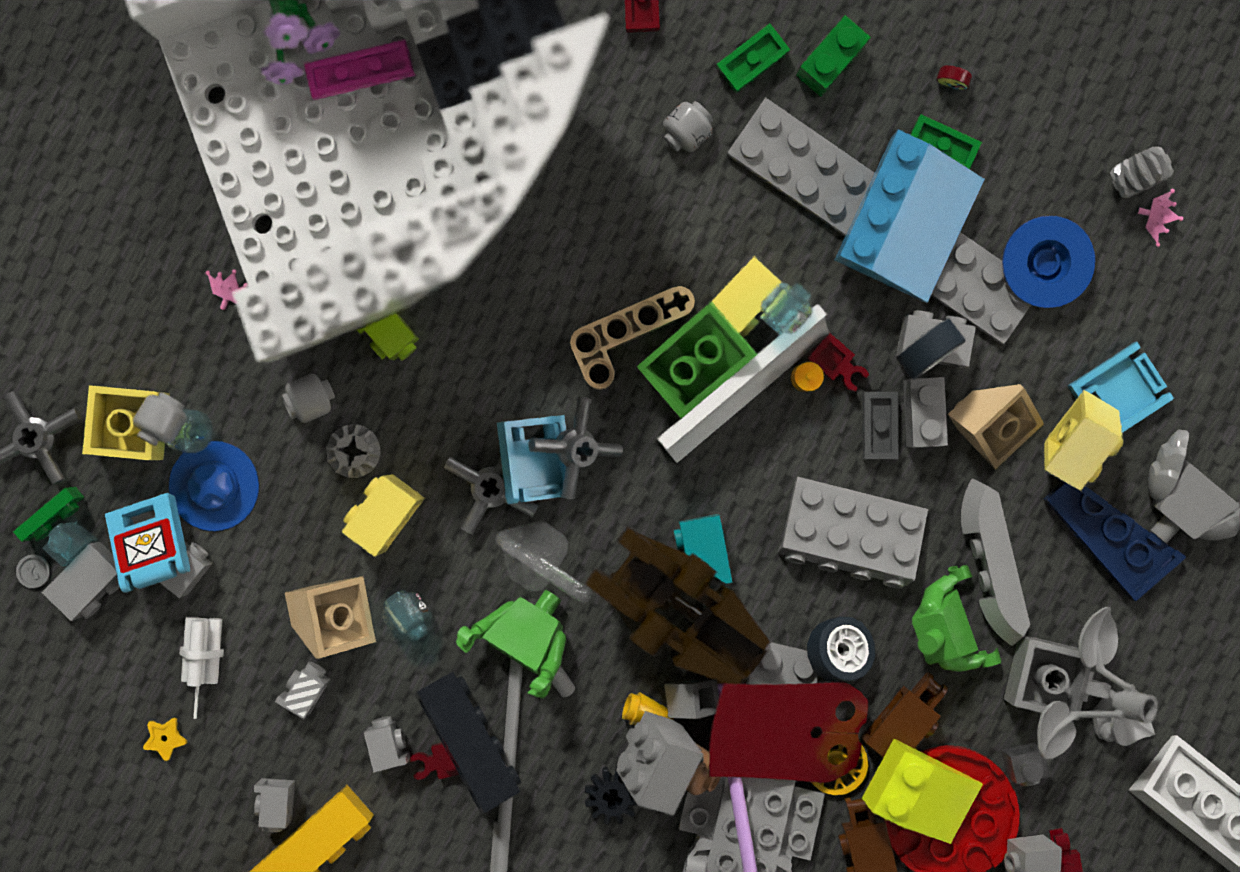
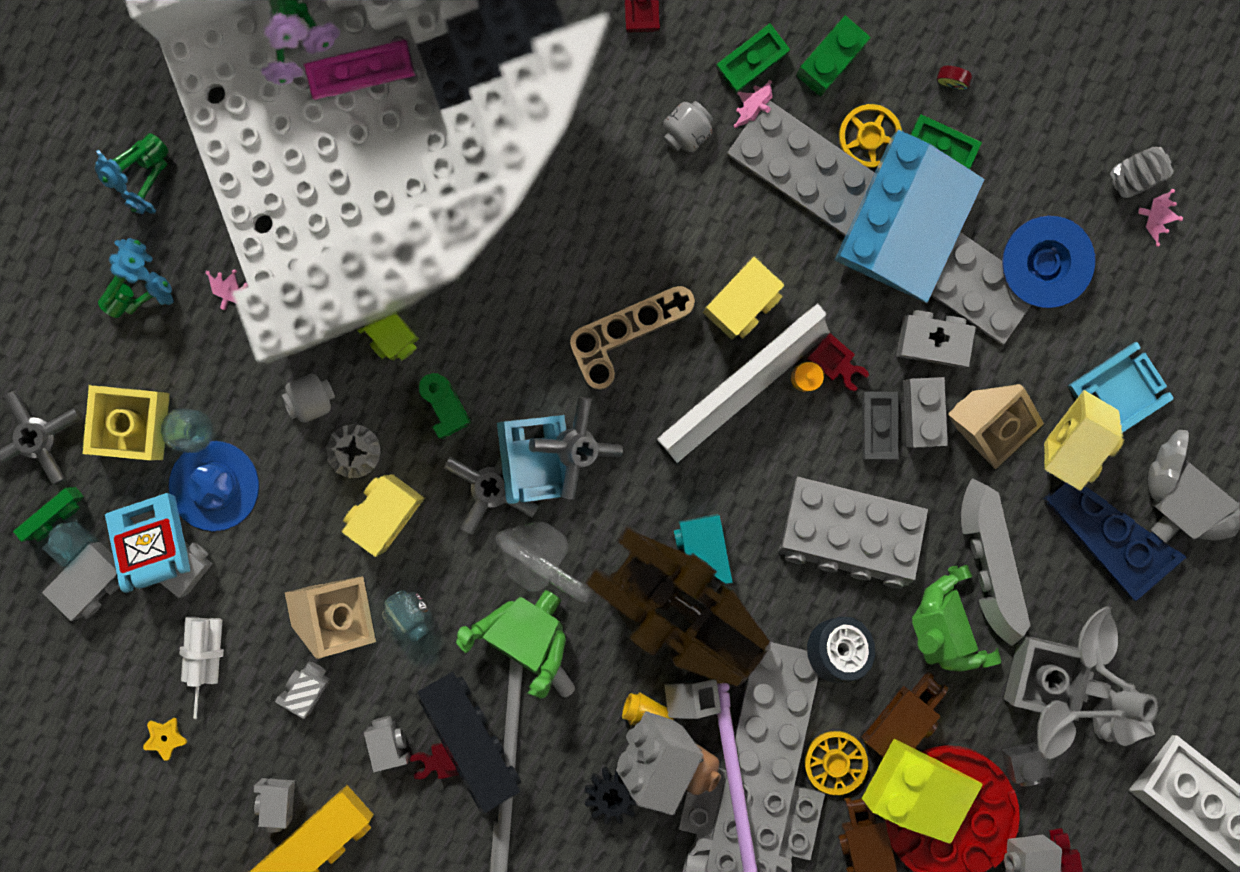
light grey piece [16,554,51,588] -> none
light grey head [133,392,187,446] -> none
bright green slope [637,302,757,418] -> none
dark red piece [709,682,868,783] -> none
clear light blue head [760,283,813,336] -> none
black wheel [897,319,966,380] -> none
none -> plant [95,133,169,214]
none -> plant [98,238,173,318]
none -> green leg [419,373,472,439]
none -> bright pink piece [734,80,772,128]
none -> yellow wheel [839,104,902,168]

